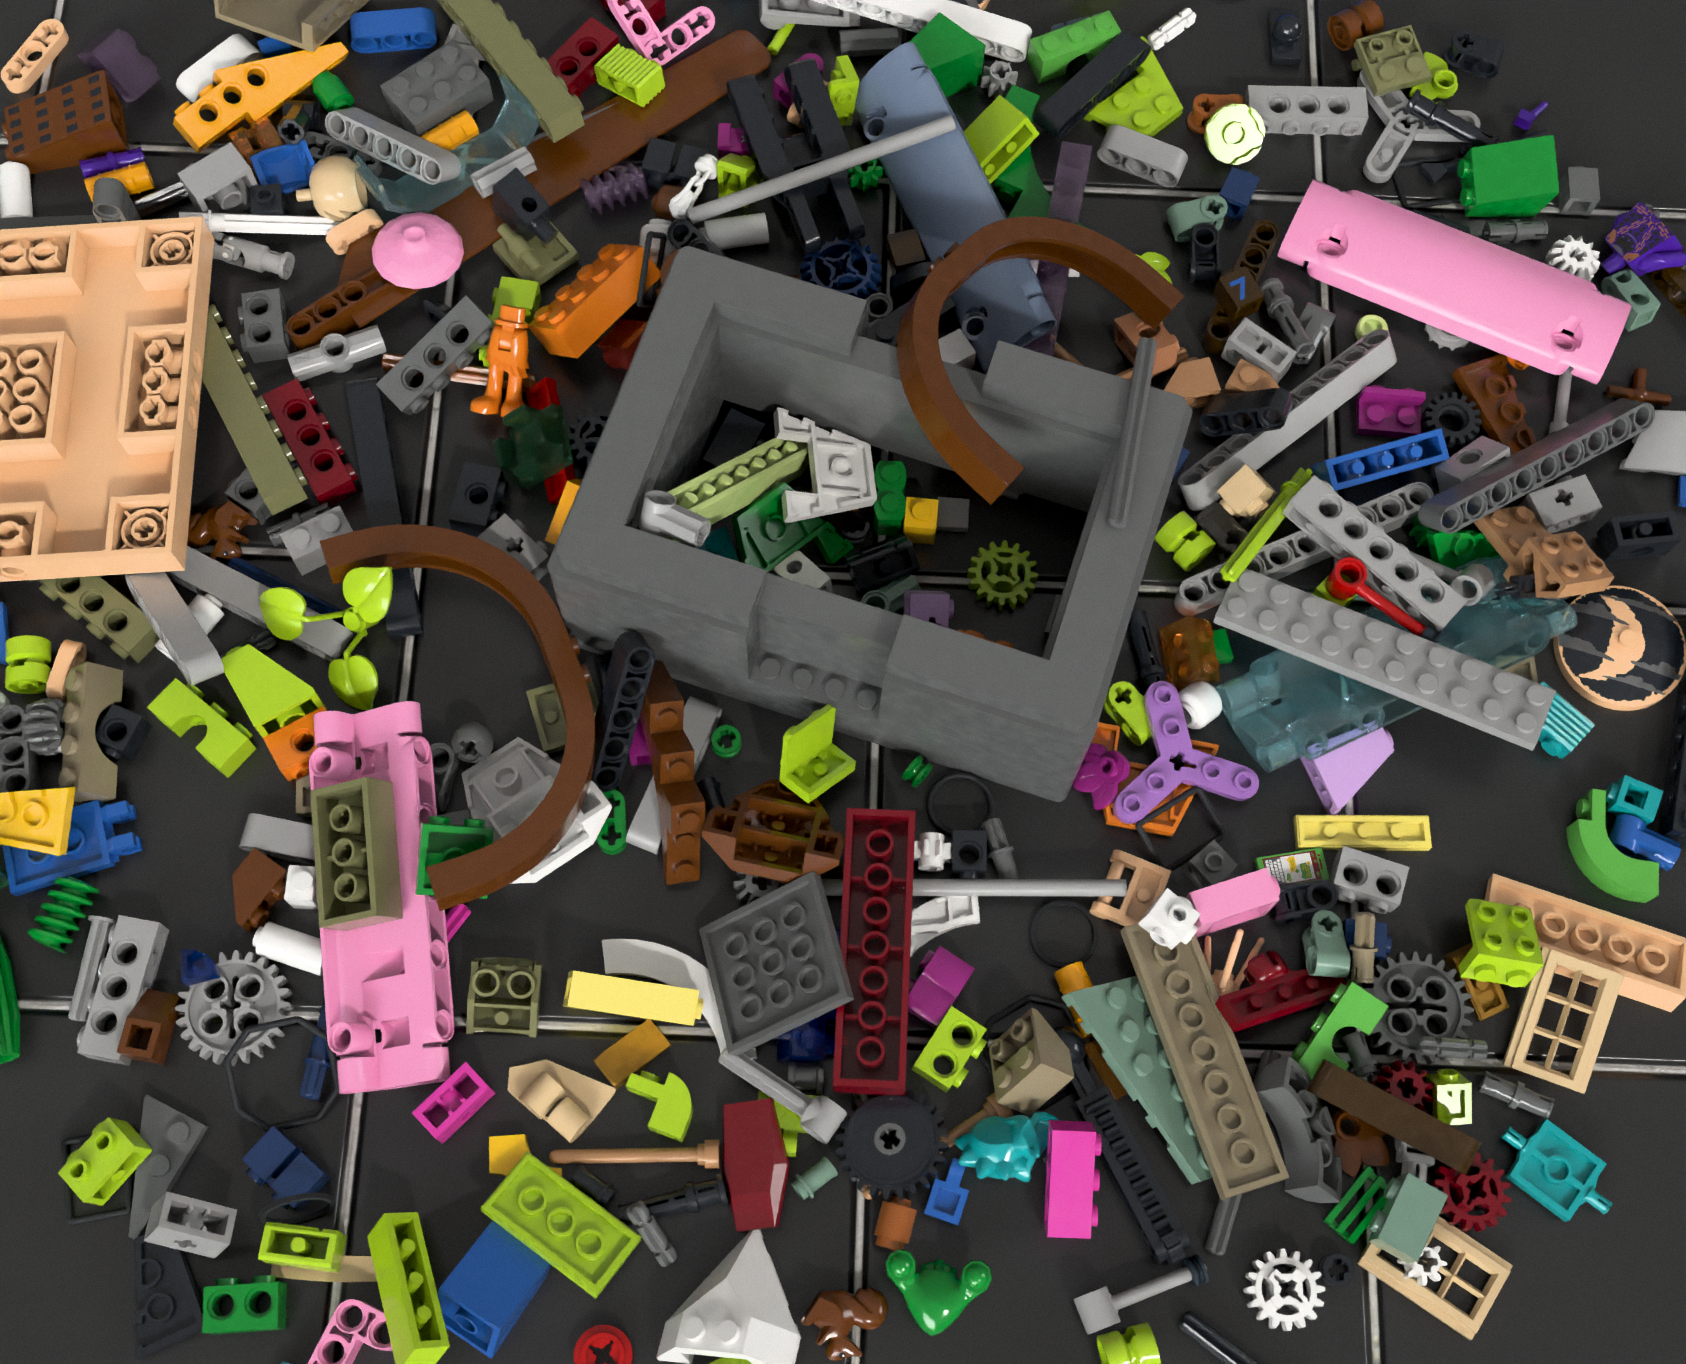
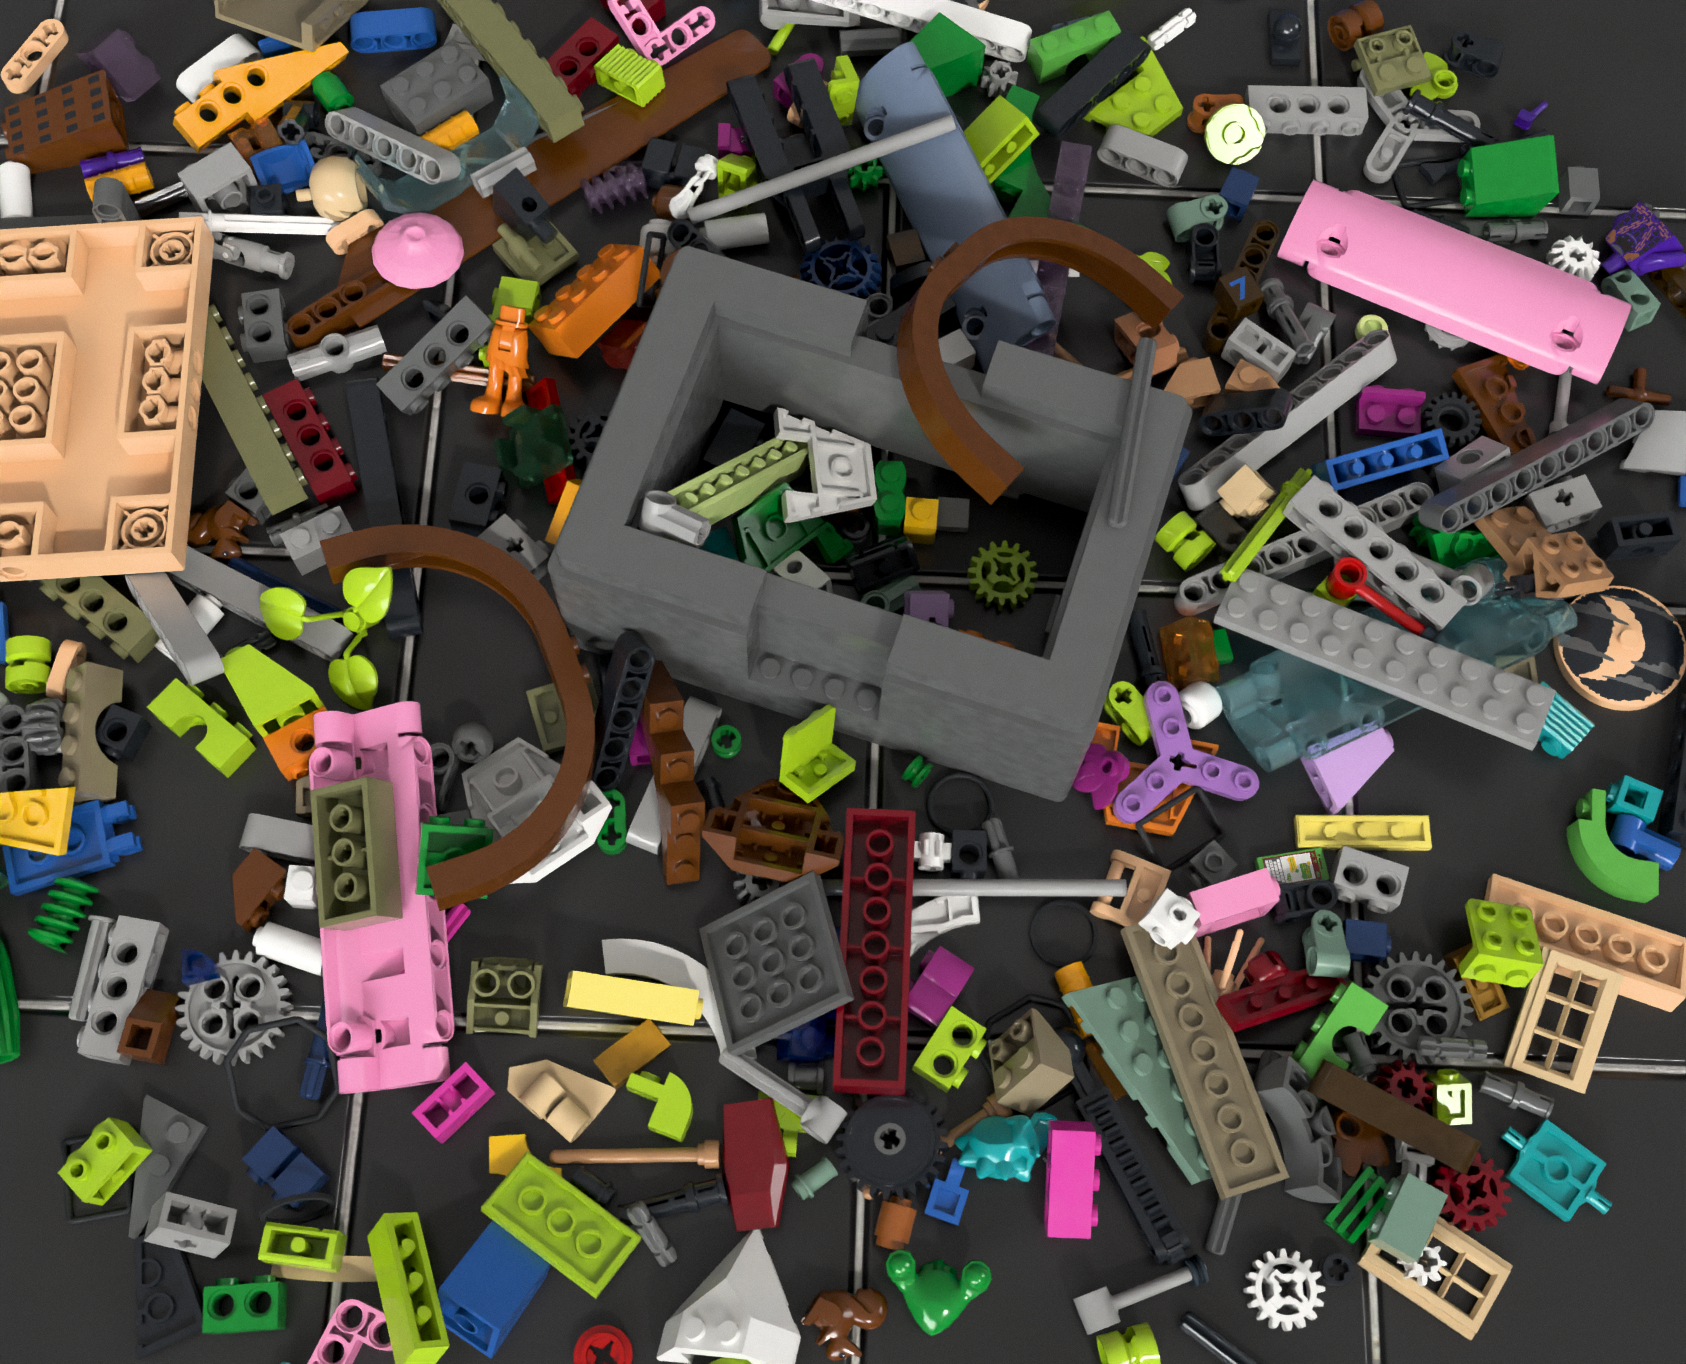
dark tan axle [1349,912,1378,983] -> none

